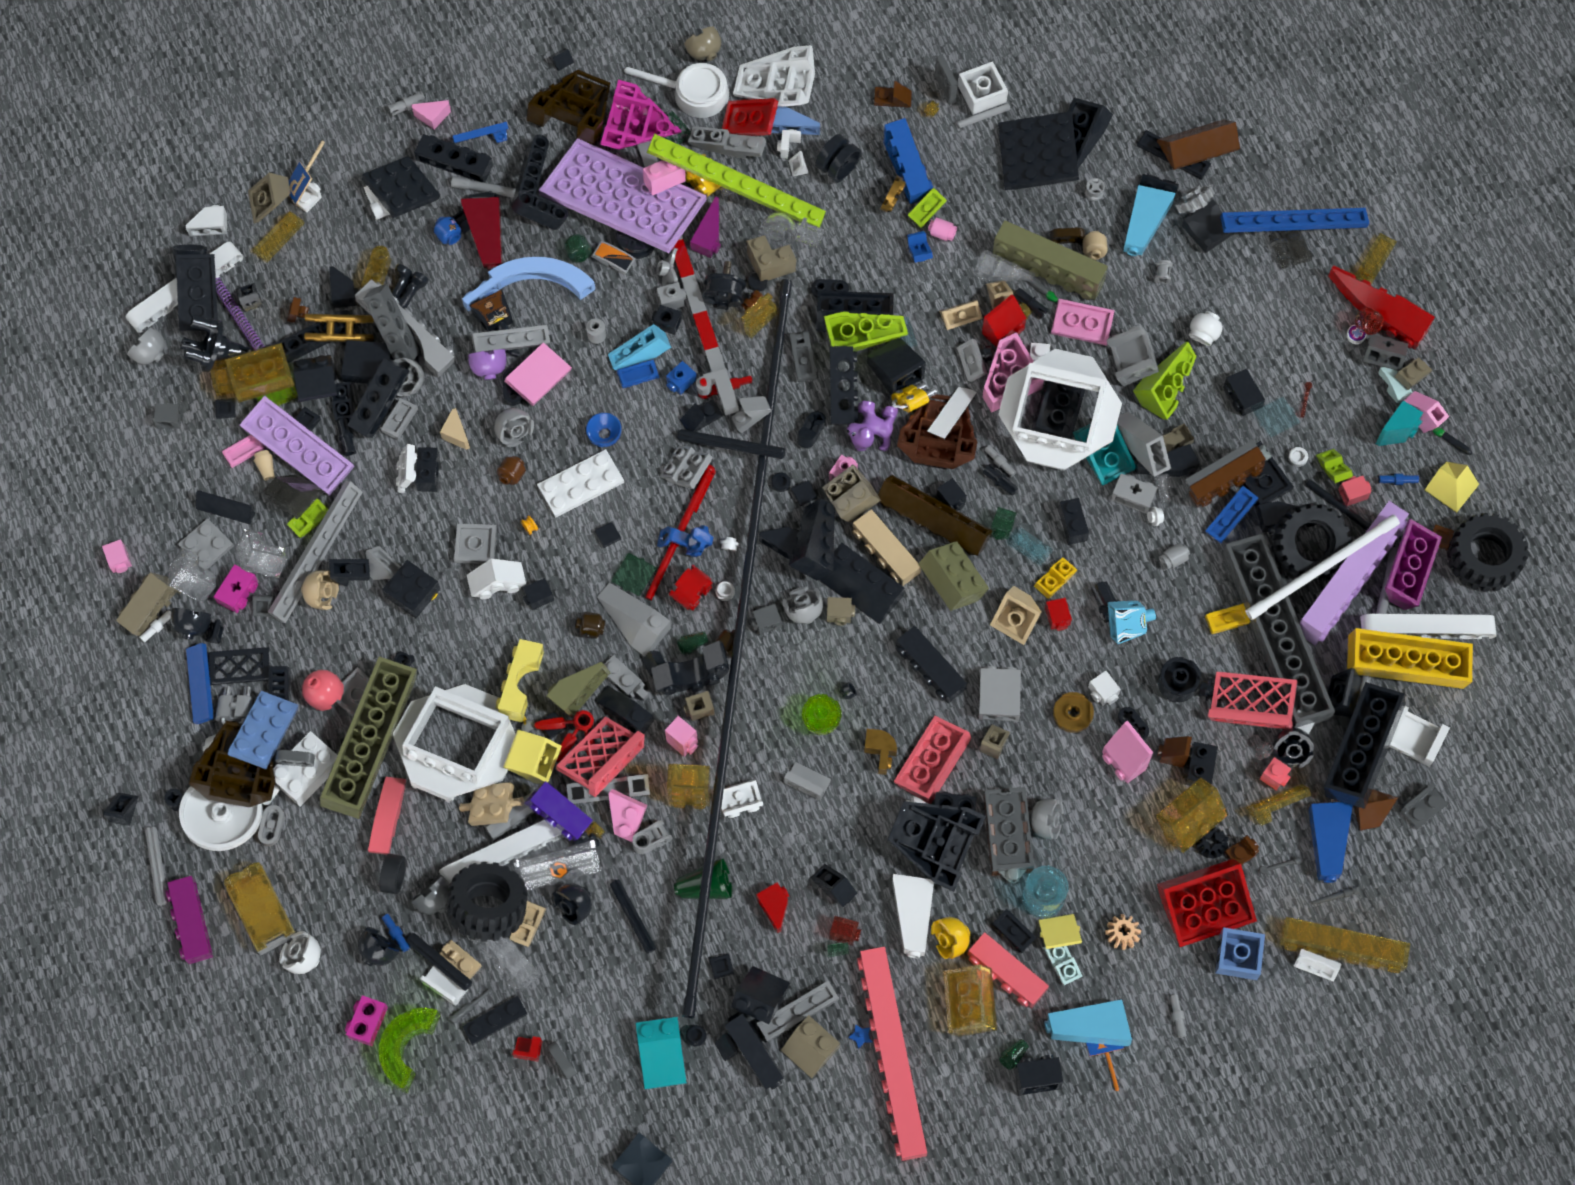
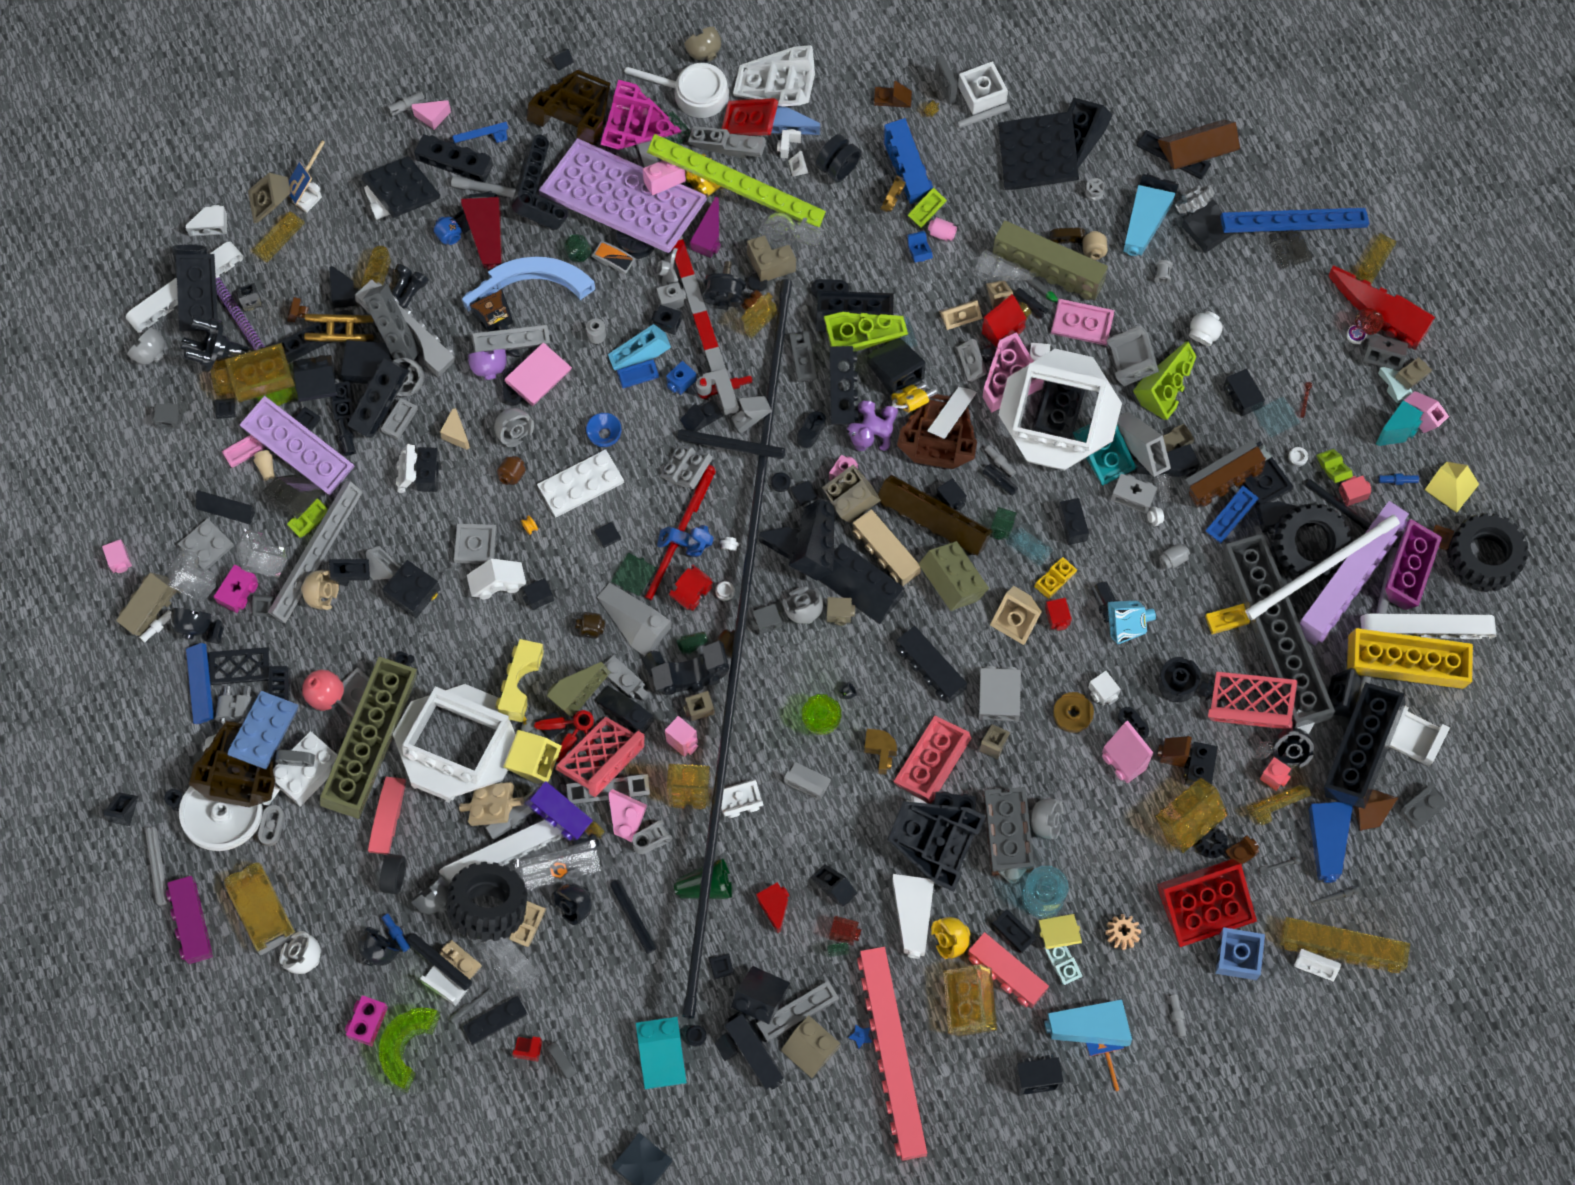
clear green cone [999,1039,1029,1070] -> none
black piece [1432,427,1472,455] -> none

